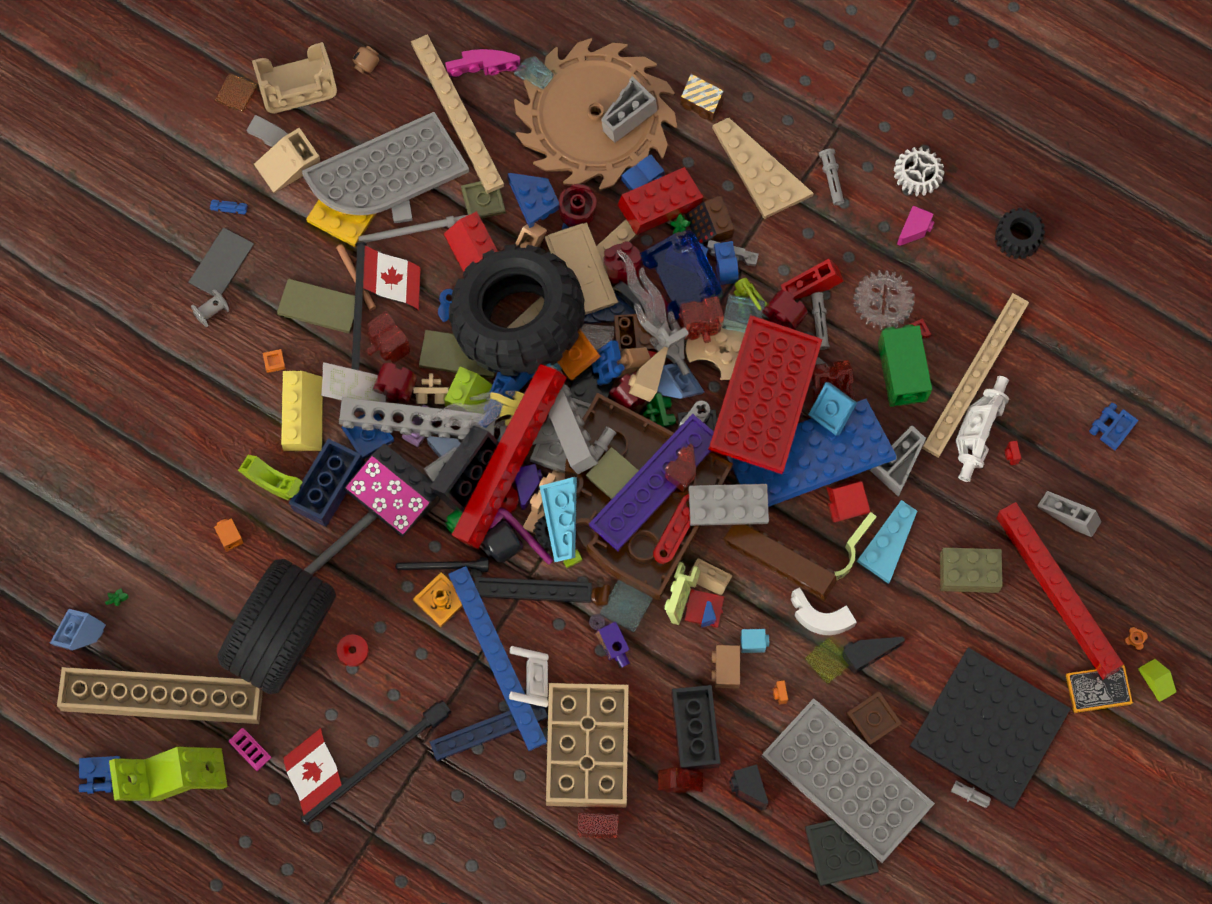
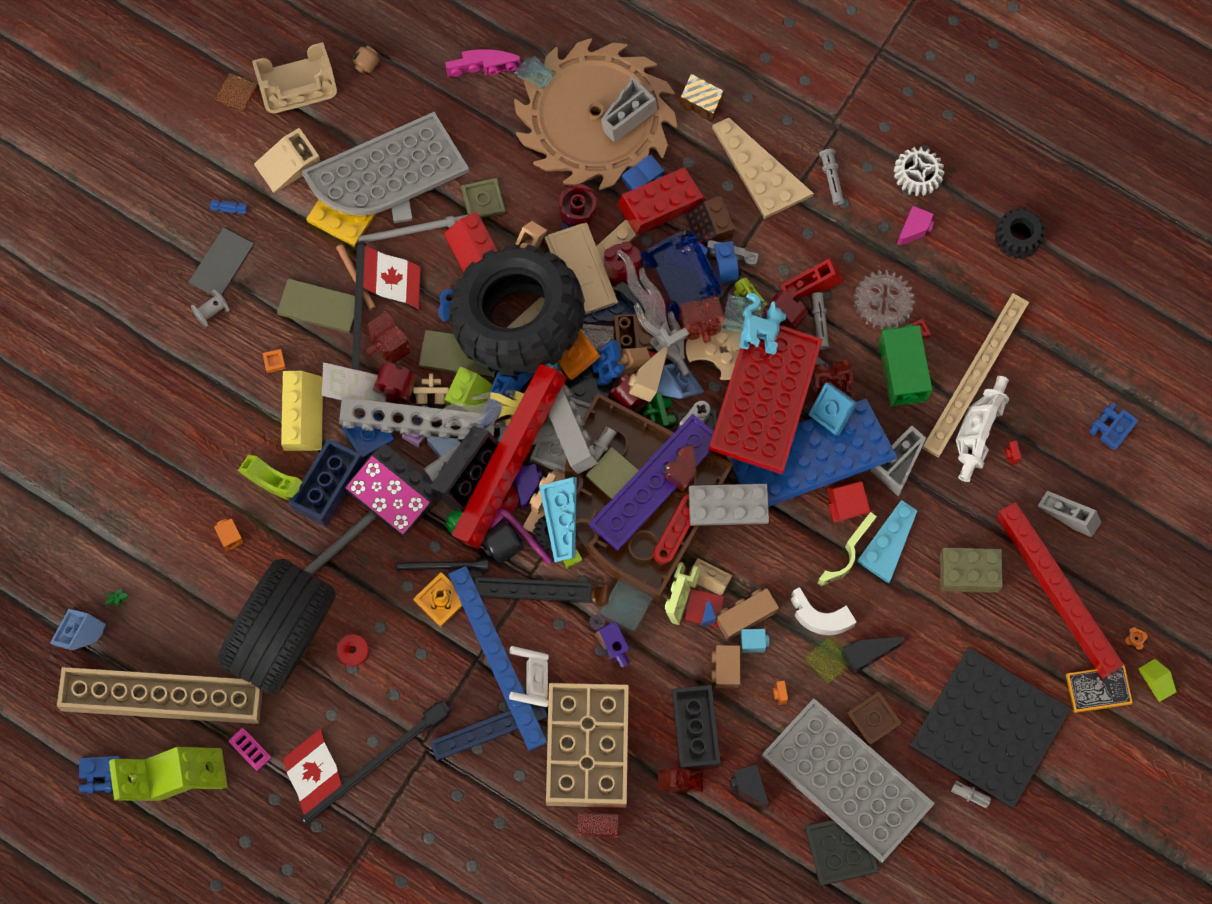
light grey slope [247,115,288,147] -> none
tan plate [411,34,504,194] -> none
blue wing [507,173,559,228] -> none
green plant [670,214,690,235] -> none
reddish brown brick [724,524,837,601] -> none
none -> medium nougat brick [716,588,779,641]
none -> medium azure animal [739,293,786,354]

